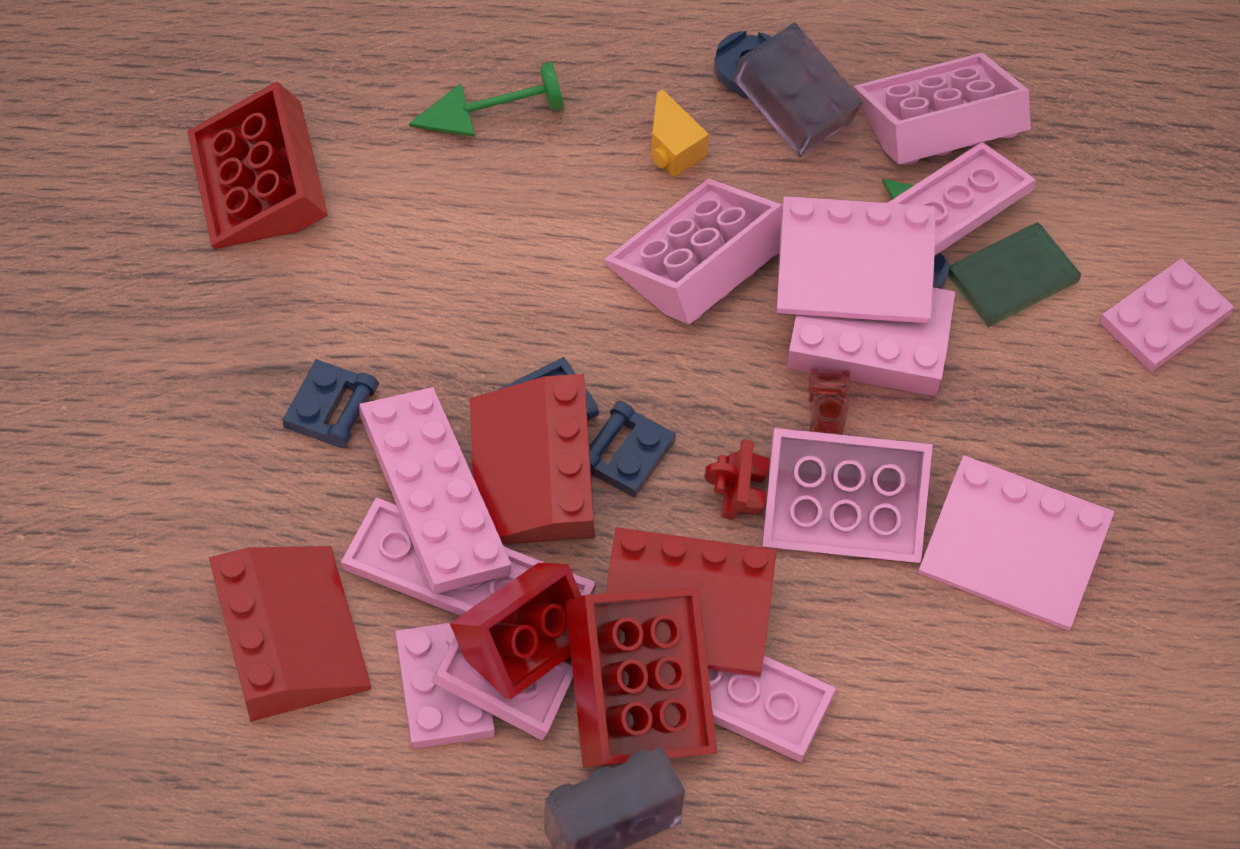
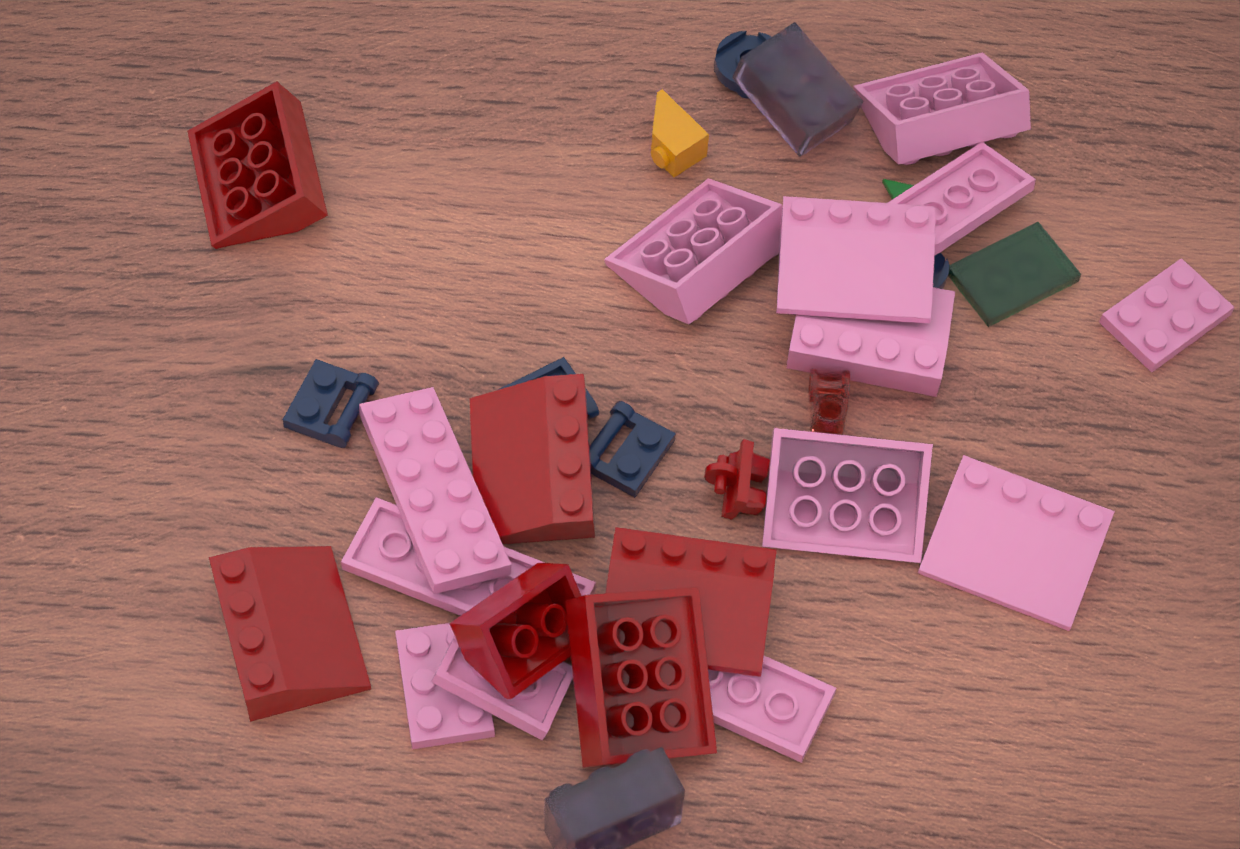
green piece [409,61,564,137] -> none

